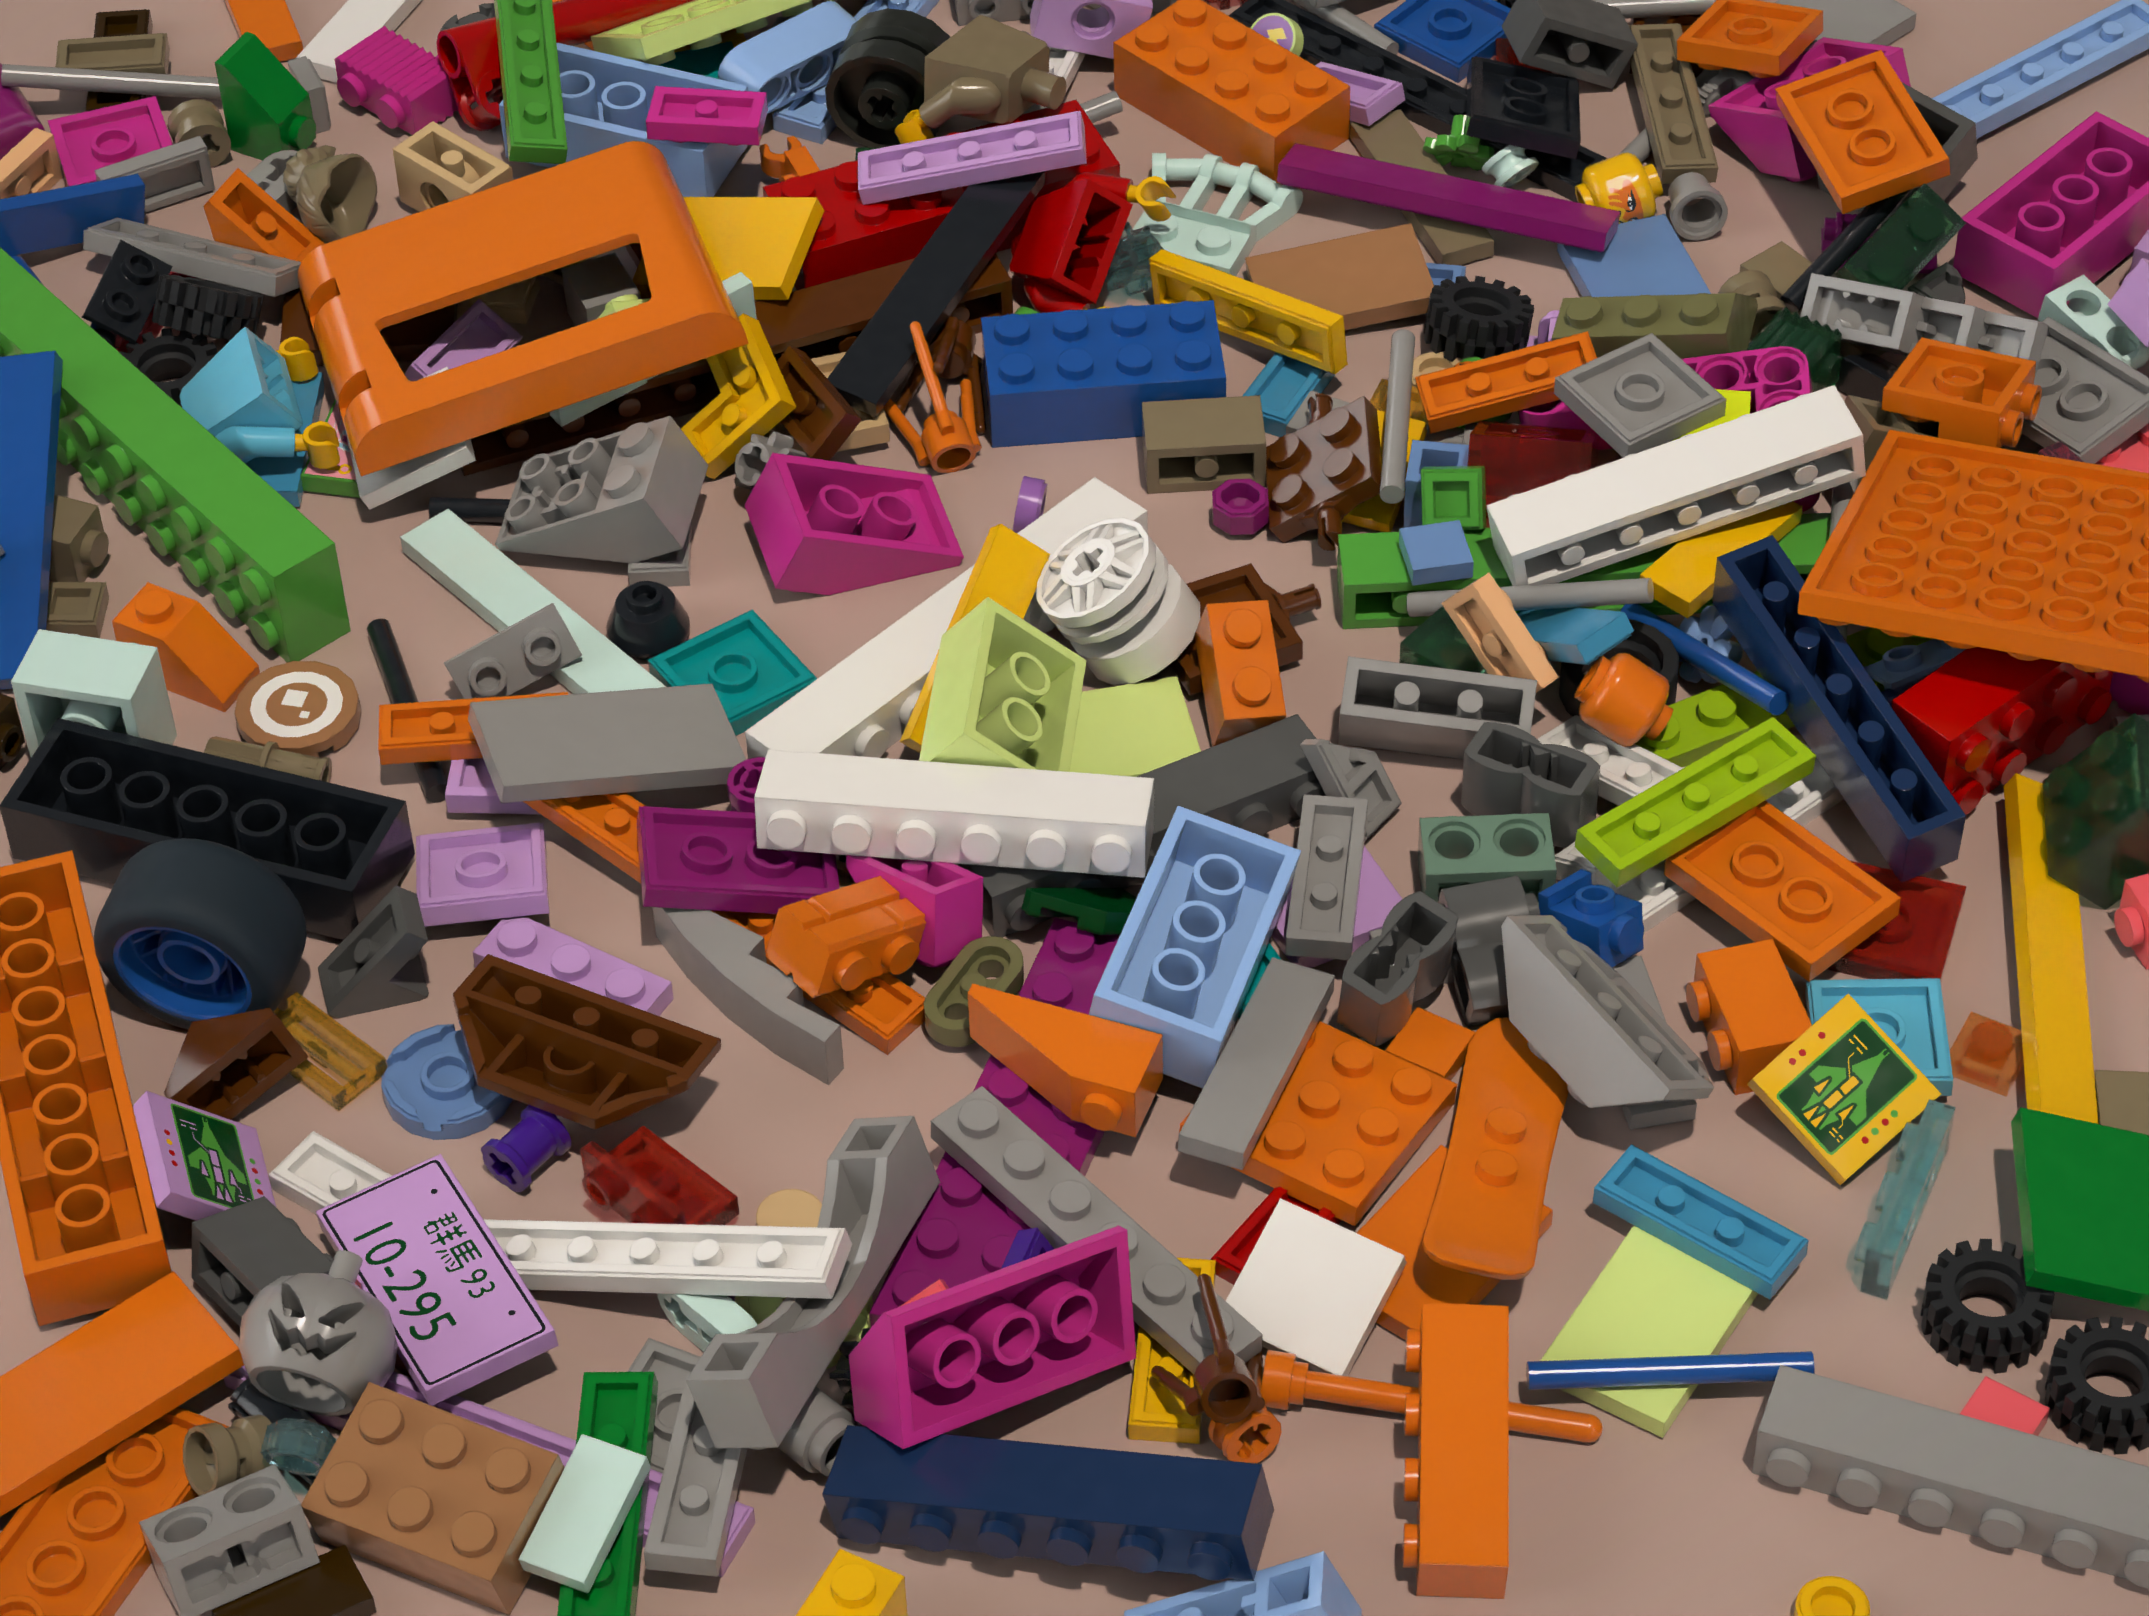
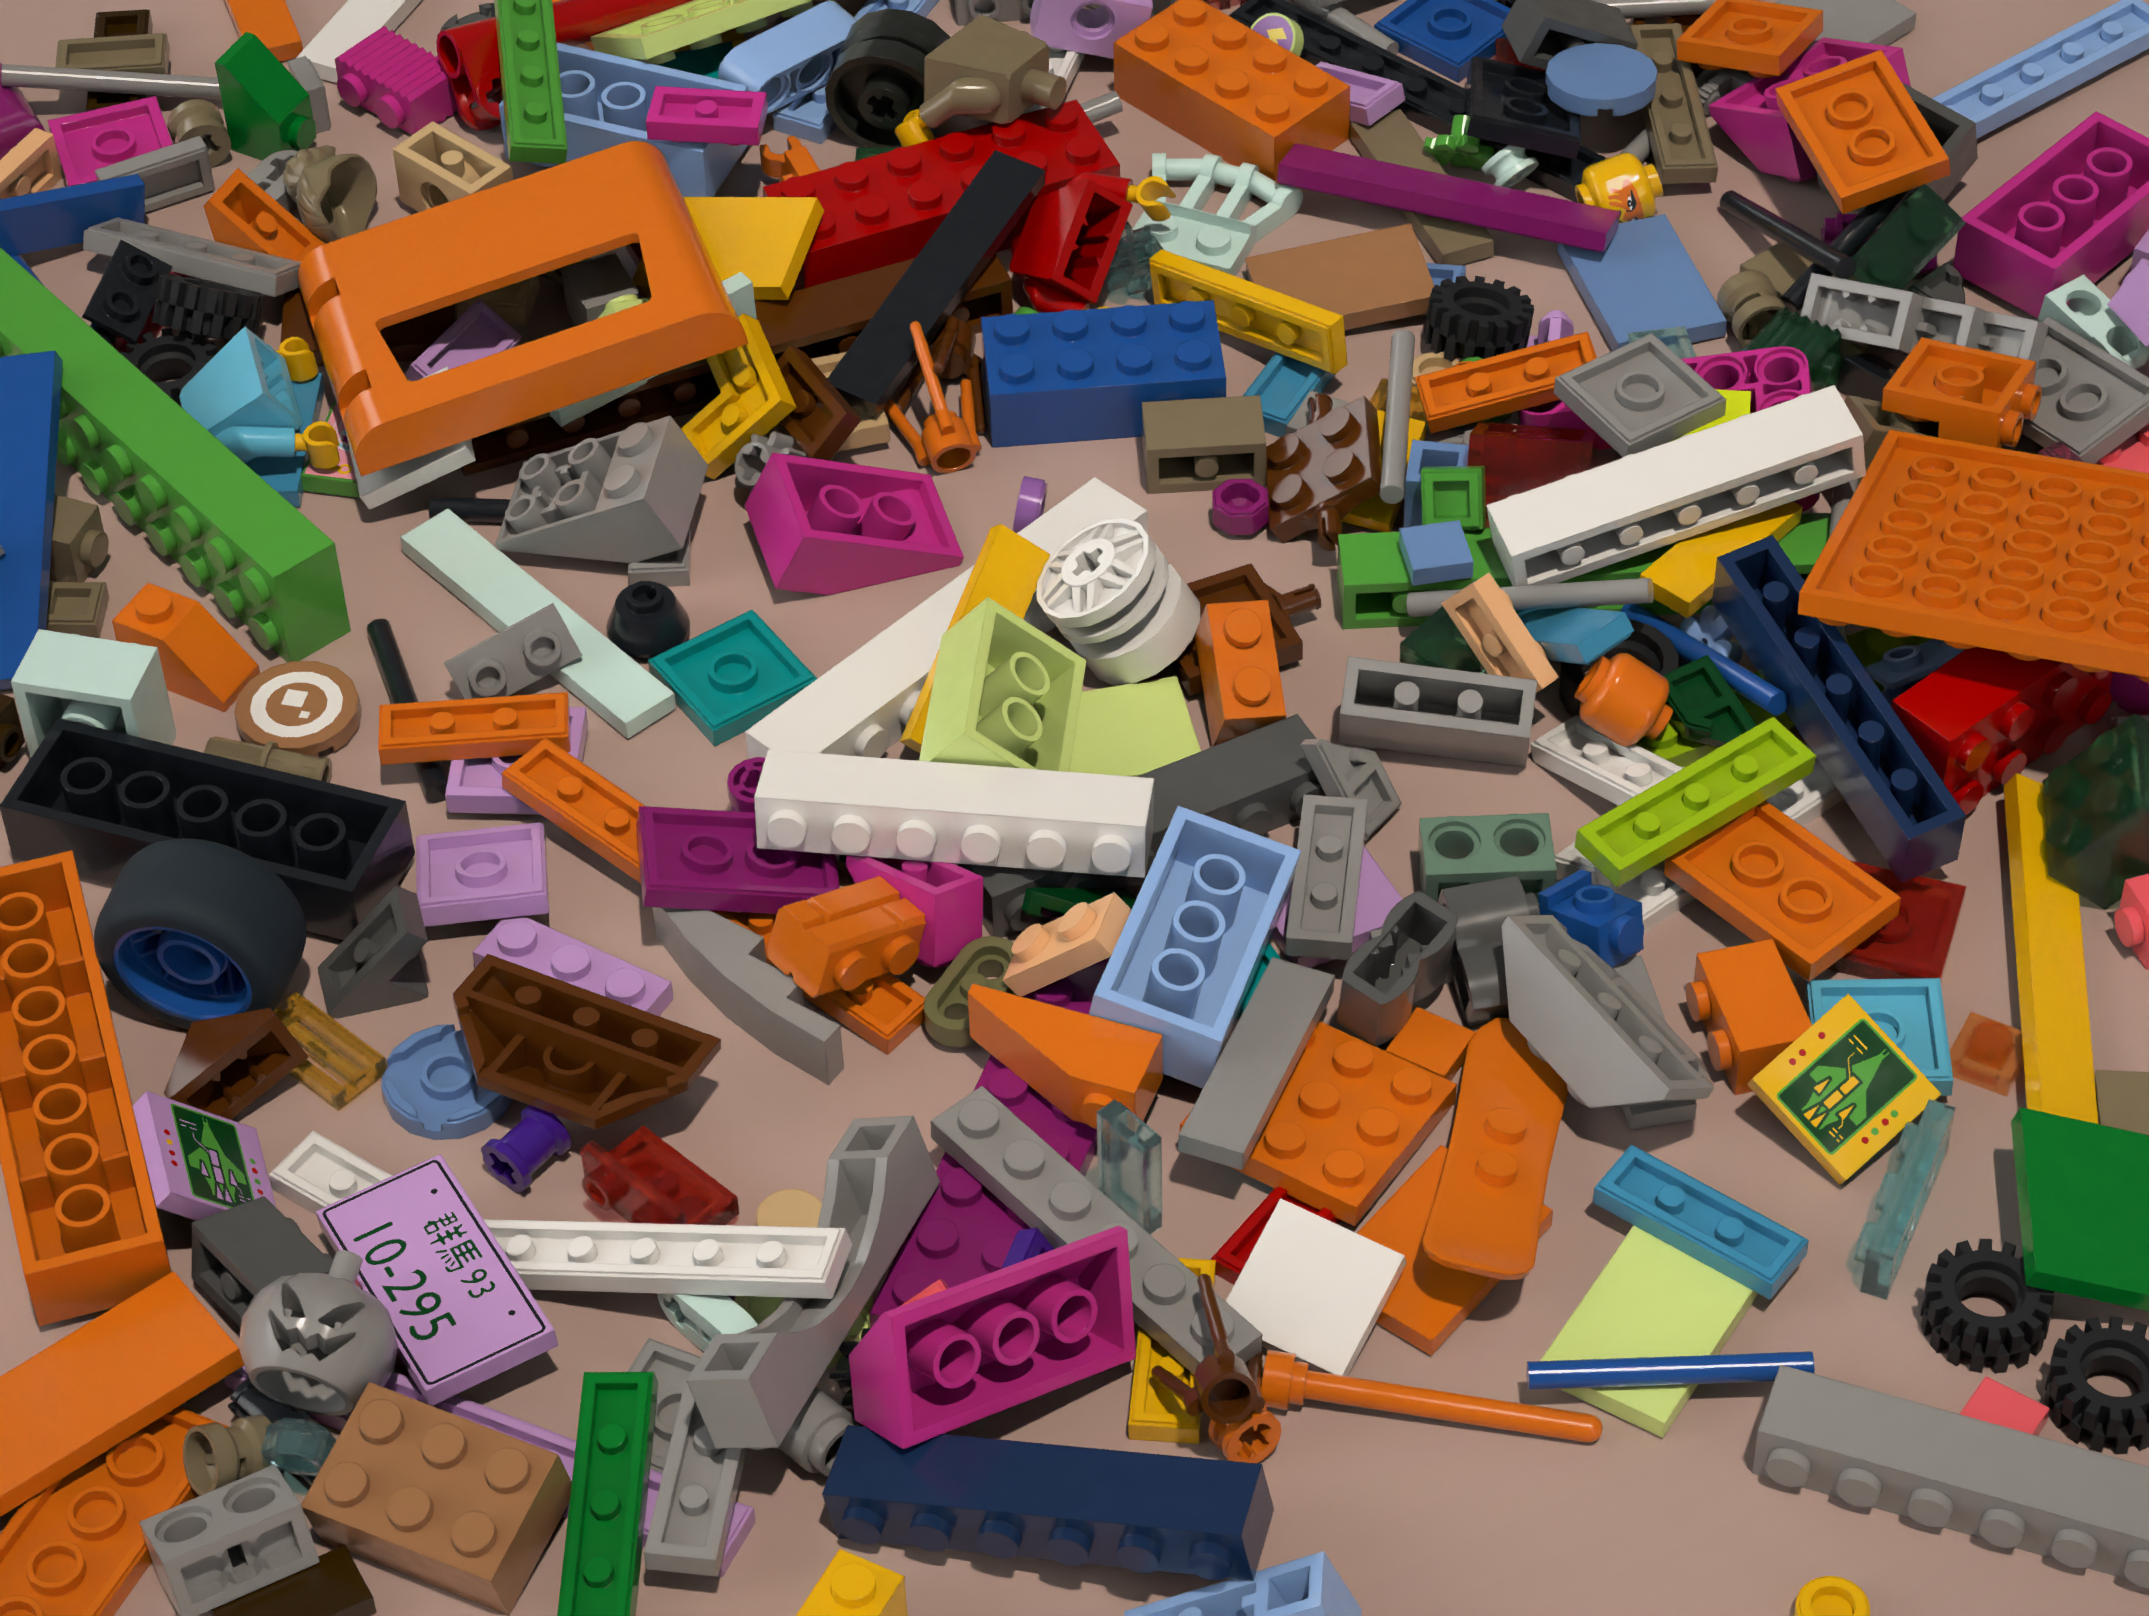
light grey tile [468,684,746,803] -> none
light aqua tile [518,1434,651,1593] -> none
lavender tile [858,111,1087,205] -> none
orange brick [1403,1302,1509,1599] -> none
dark grey brick [1461,722,1600,848] -> none
olive slope [1552,293,1758,359] -> none
light grey piece [1668,172,1728,241] -> none
none -> light nougat plate [1002,892,1132,997]
none -> clear light blue tile [1097,1099,1162,1234]
none -> medium blue tile [1546,43,1657,117]
none -> dark green tile [1662,655,1757,747]
none -> black bar [1720,190,1856,279]

